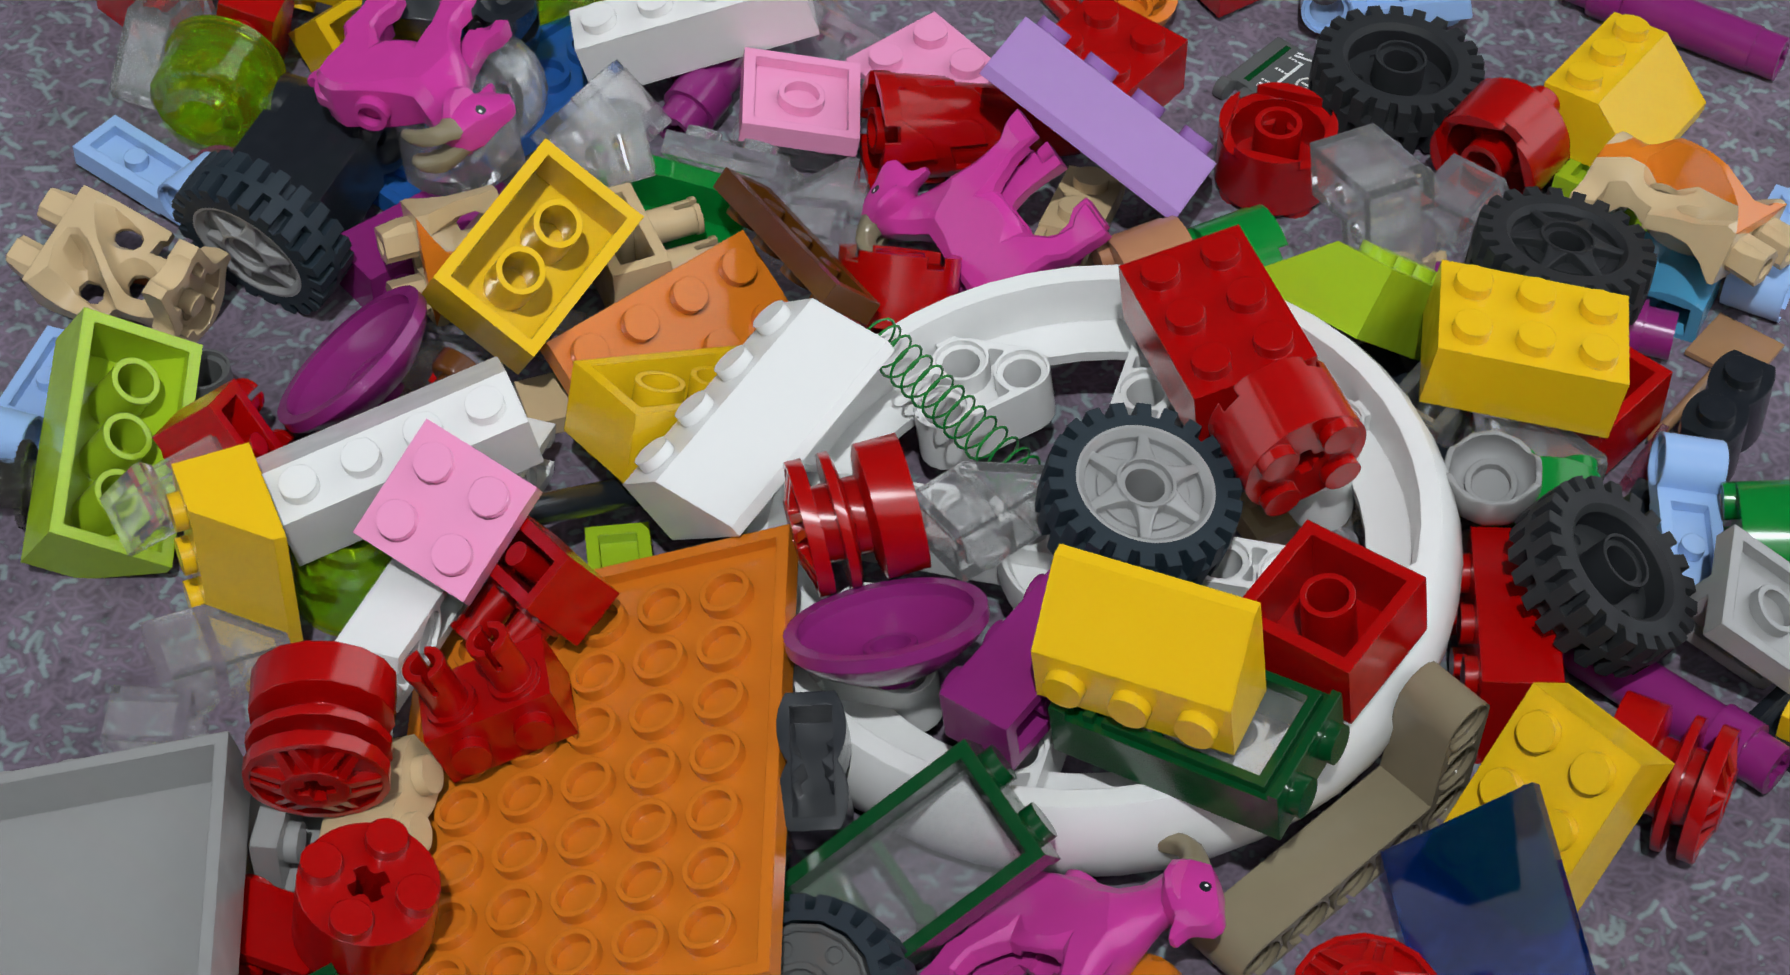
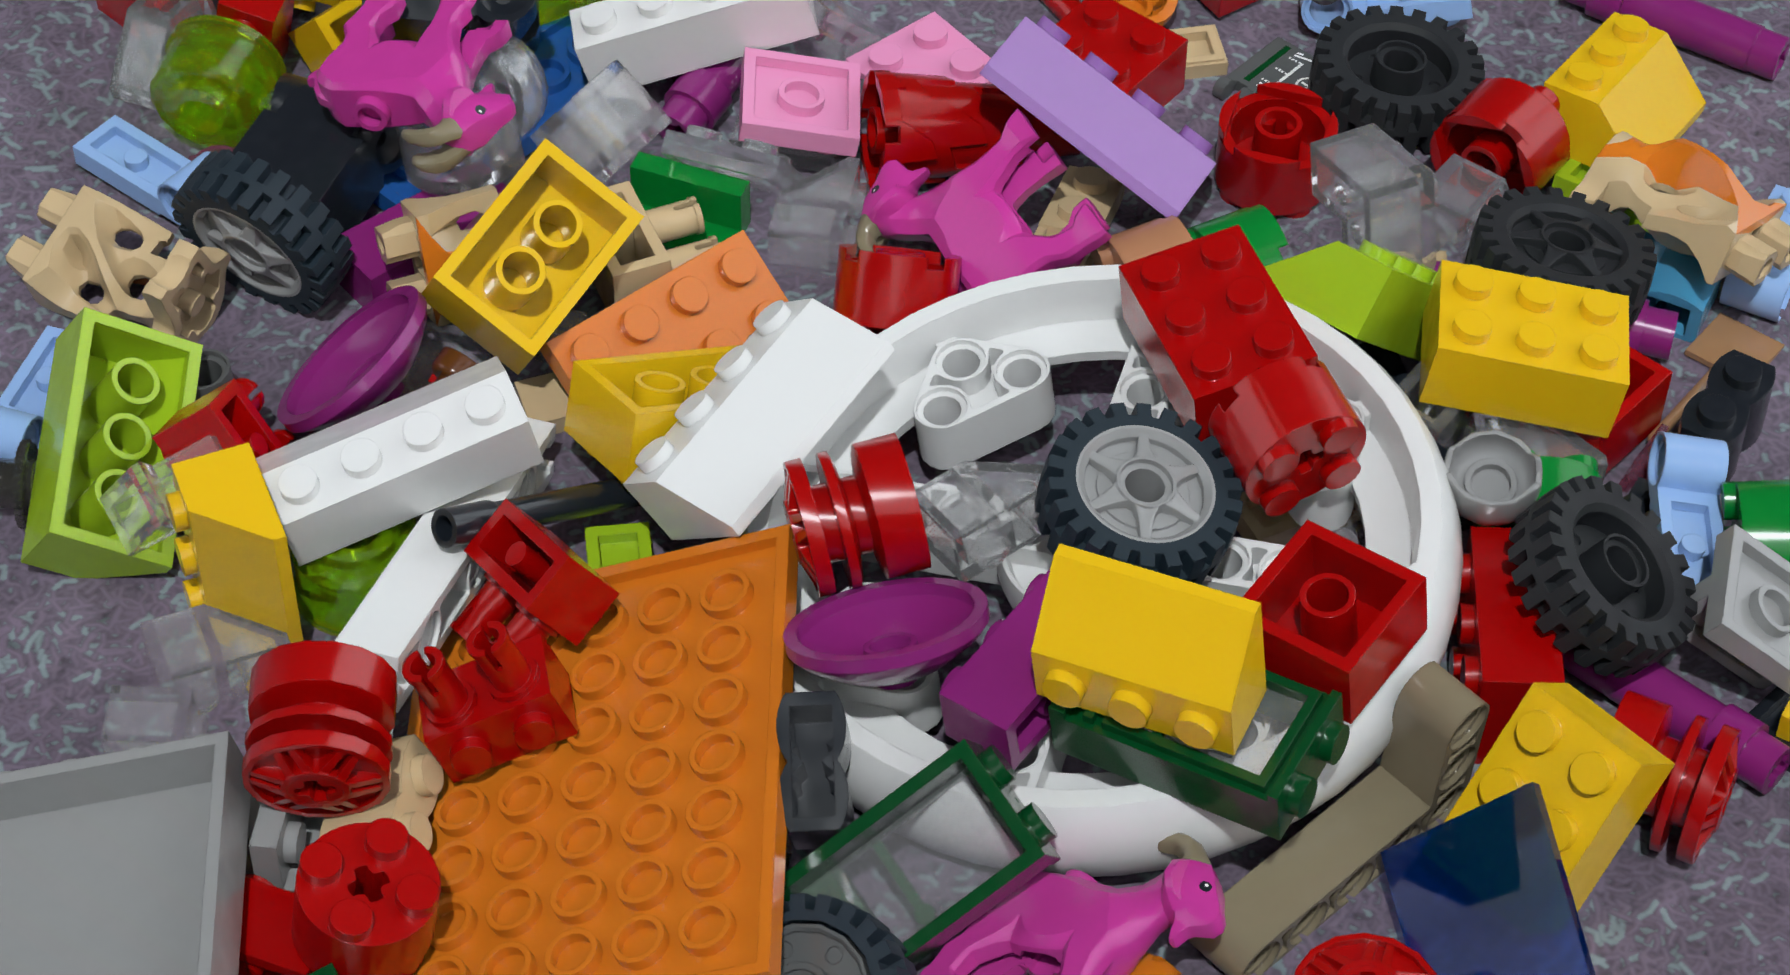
bright pink plate [353,418,543,606] -> none
clear slope [550,115,655,187] -> none
reddish brown plate [713,167,881,325] -> none
green piece [867,318,1041,495] -> none
none -> tan tile [1169,24,1228,80]

